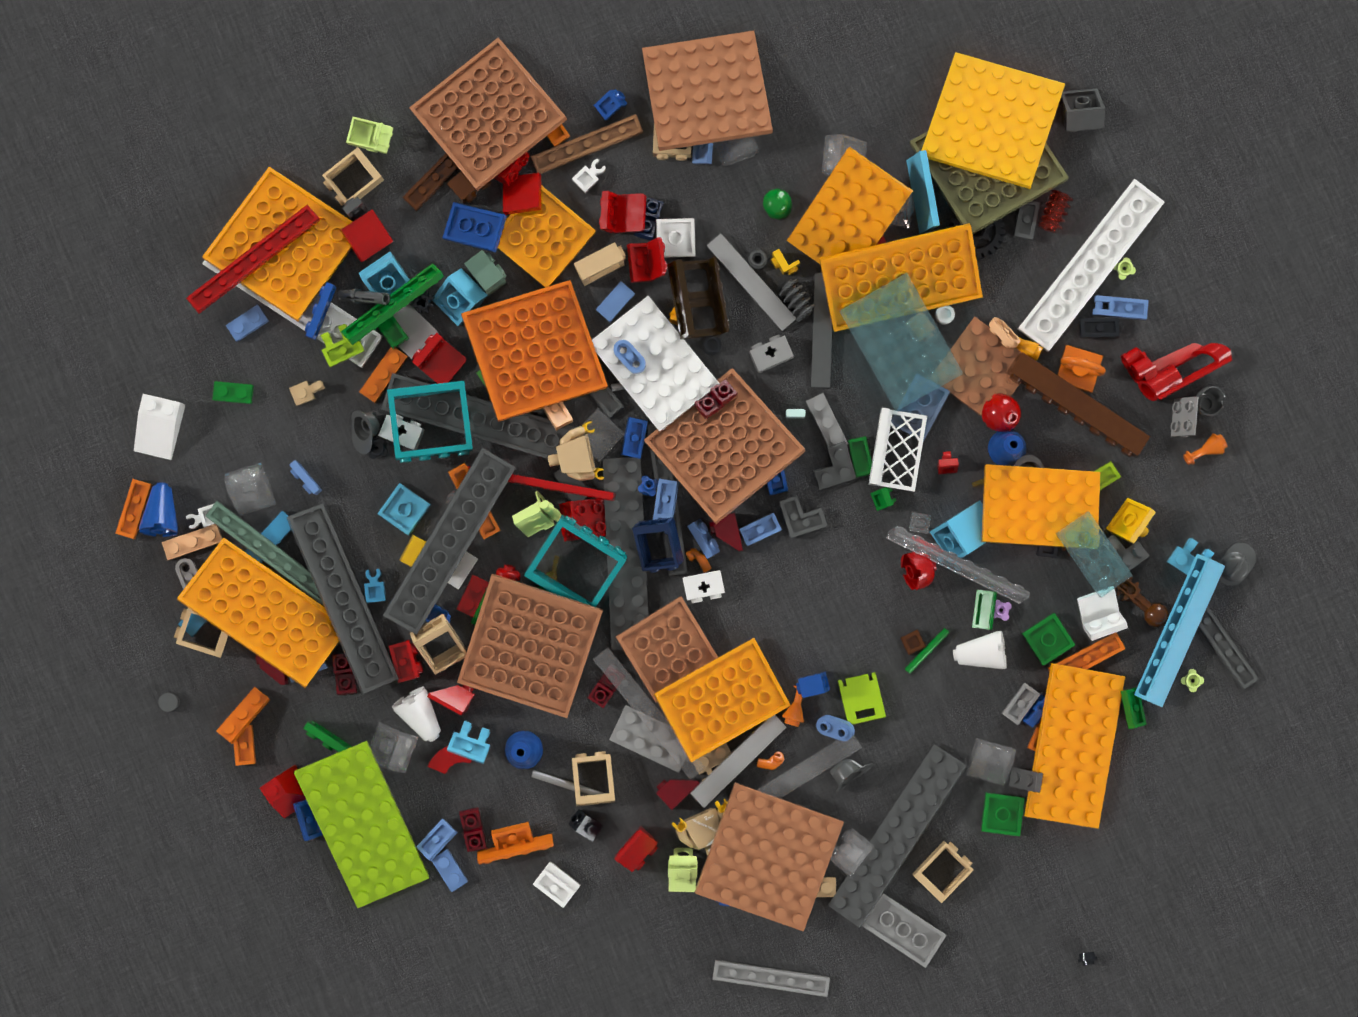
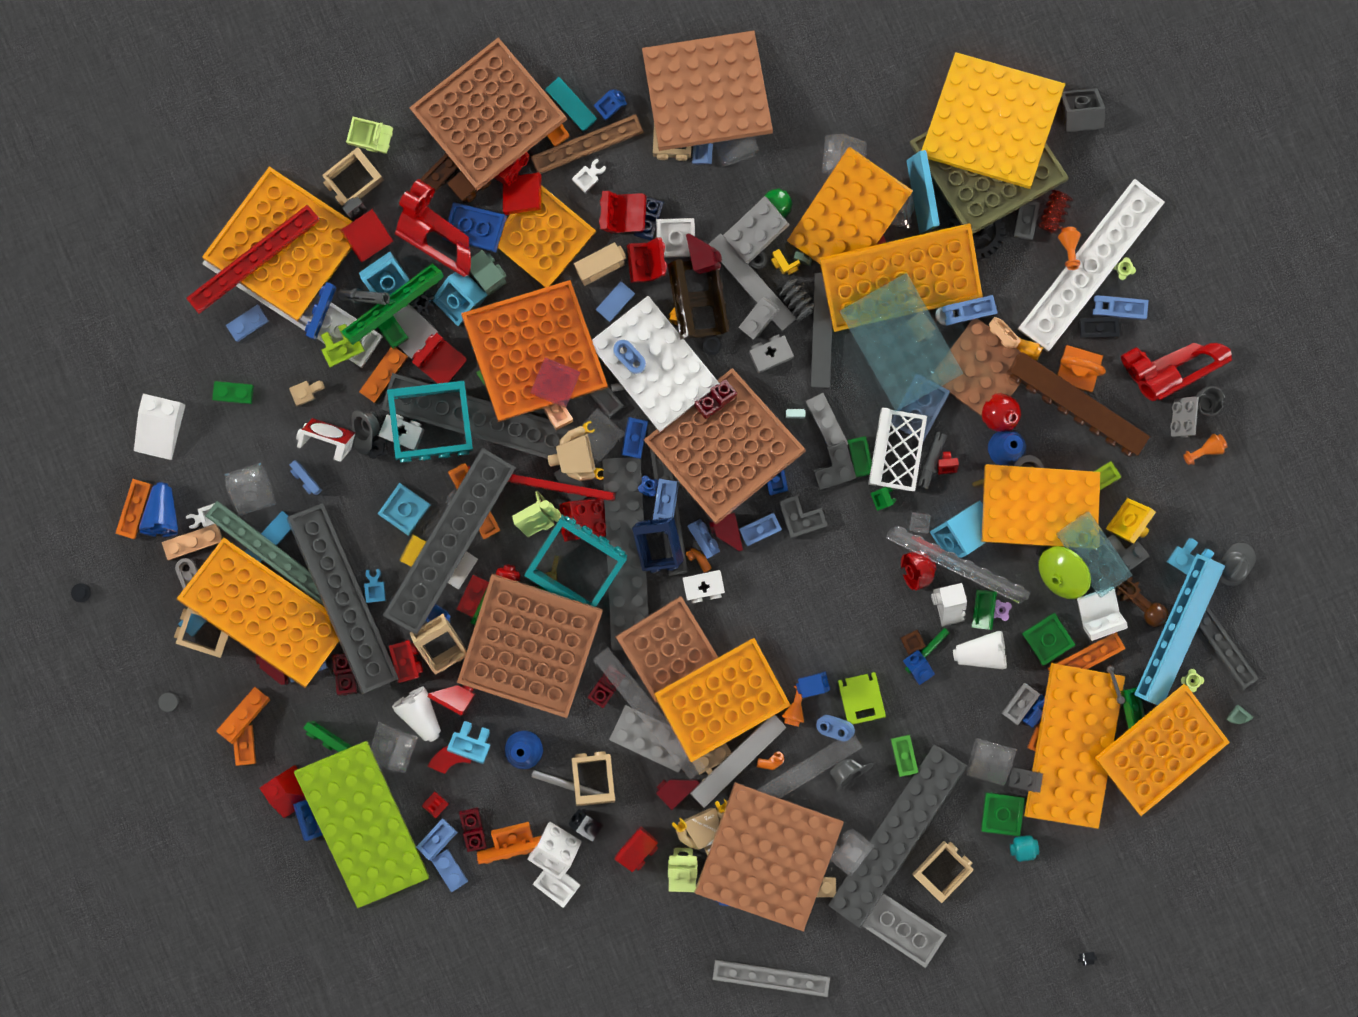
none -> black plate [71,583,91,603]
none -> white panel [296,418,356,462]
none -> red panel [395,179,471,277]
none -> red tile [422,791,449,819]
none -> white bracket [527,822,581,880]
none -> clear pink tile [530,357,581,408]
none -> teal tile [545,77,597,132]
none -> dark red slope [686,233,722,274]
none -> light grey plate [723,196,790,264]
none -> light grey brick [738,296,781,339]
none -> sand green tile [793,251,813,267]
none -> bright green plate [891,735,919,777]
none -> blue bracket [903,650,935,685]
none -> dark grey pin [916,432,948,490]
none -> white wedge [931,583,967,627]
none -> medium blue plate [942,295,997,326]
none -> teal head [1010,835,1039,862]
none -> lime dish [1039,546,1091,599]
none -> orange piece [1058,227,1081,270]
none -> light orange plate [1095,684,1230,816]
none -> dark grey hinge [1107,665,1125,704]
none -> sand green tile [1225,705,1253,724]

